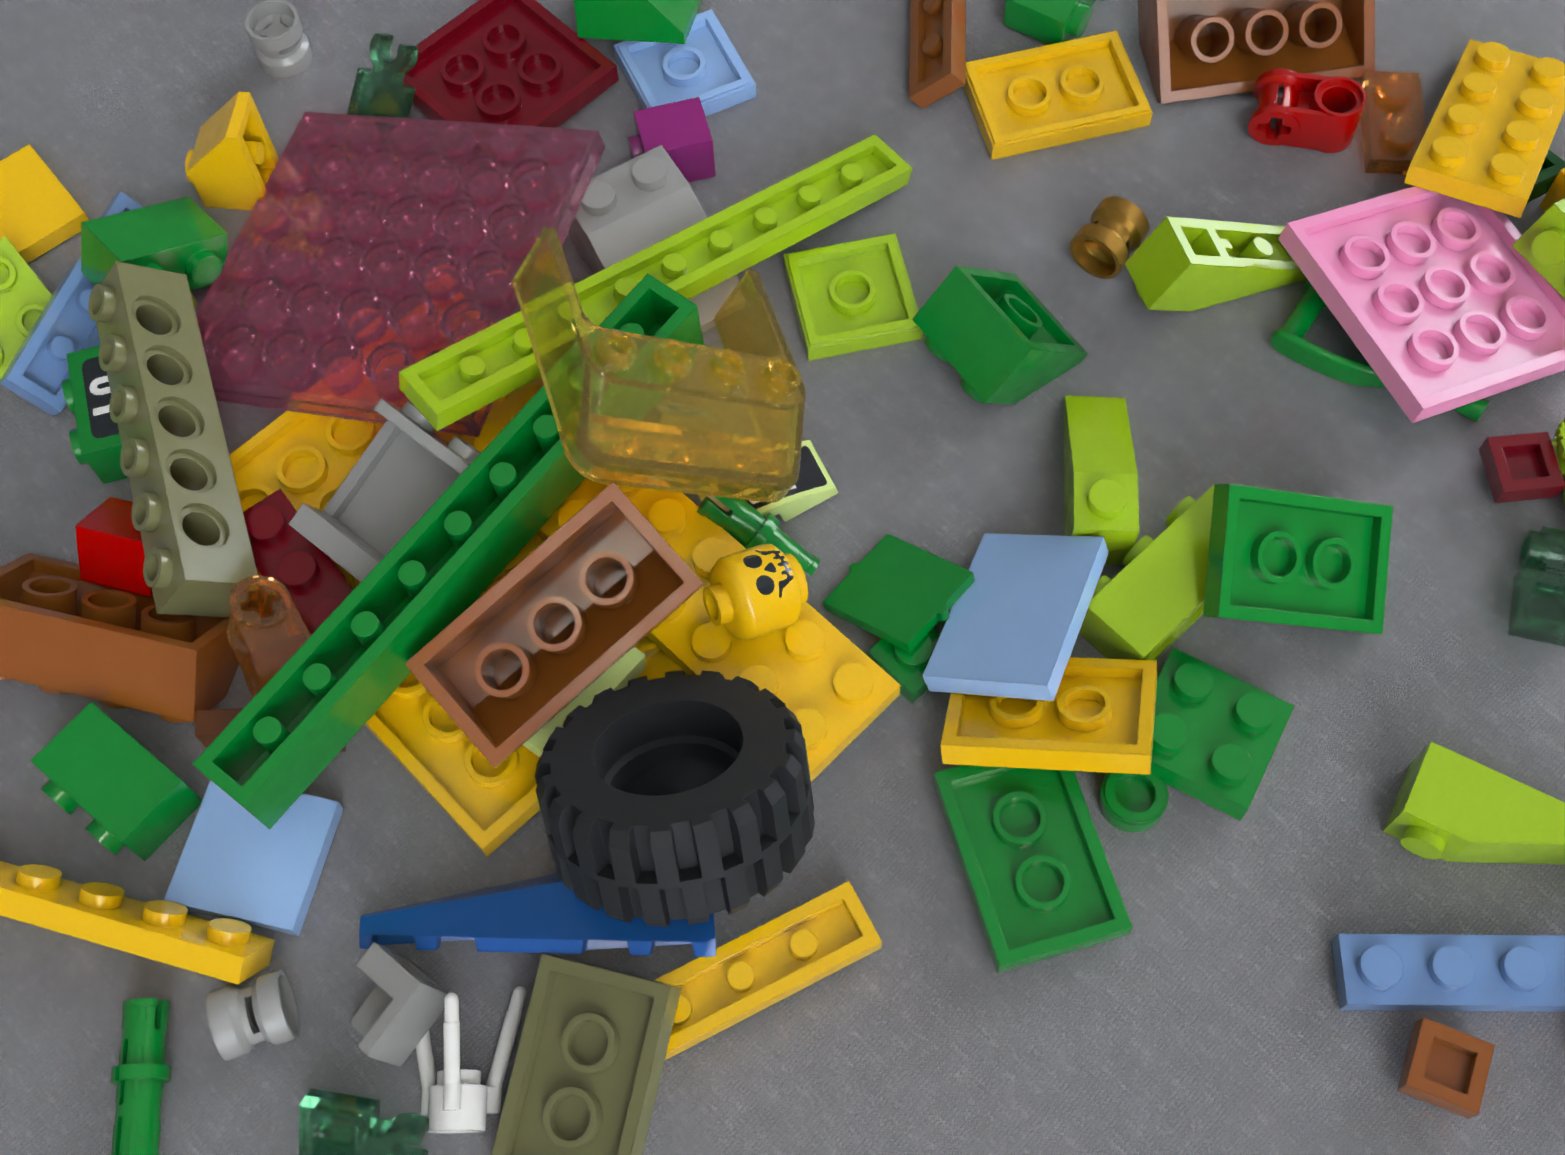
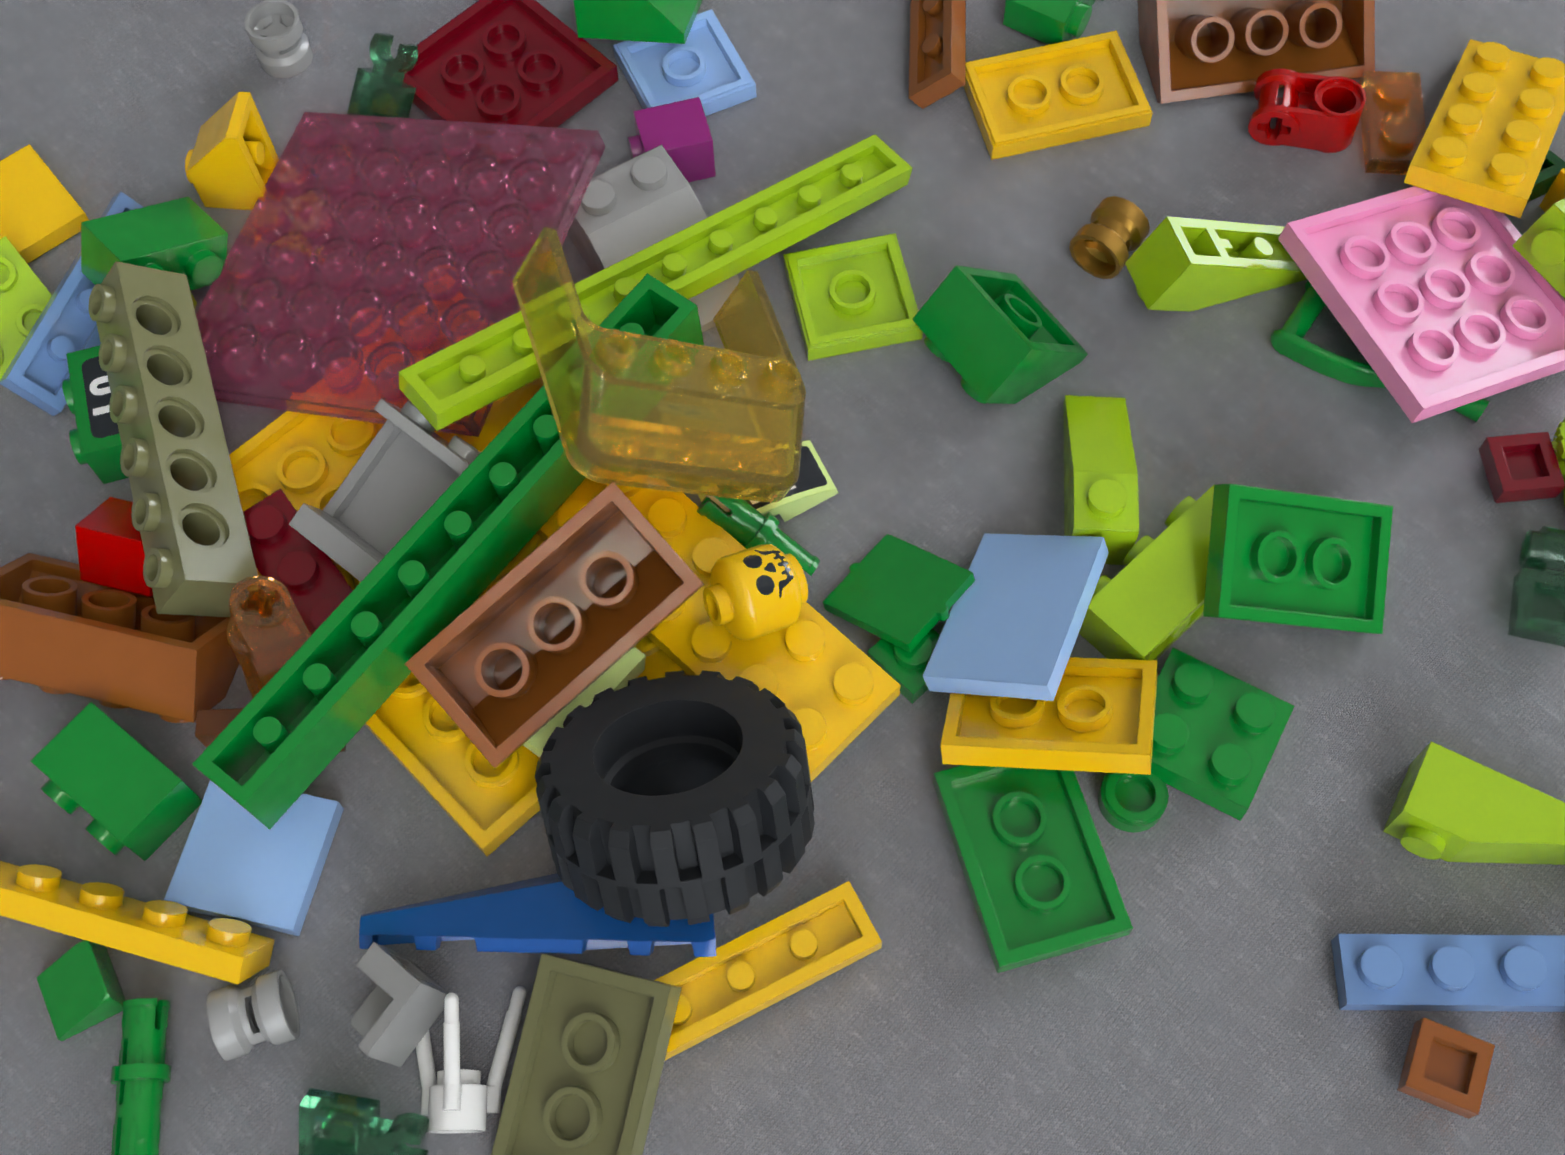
none -> green slope [36,940,125,1041]

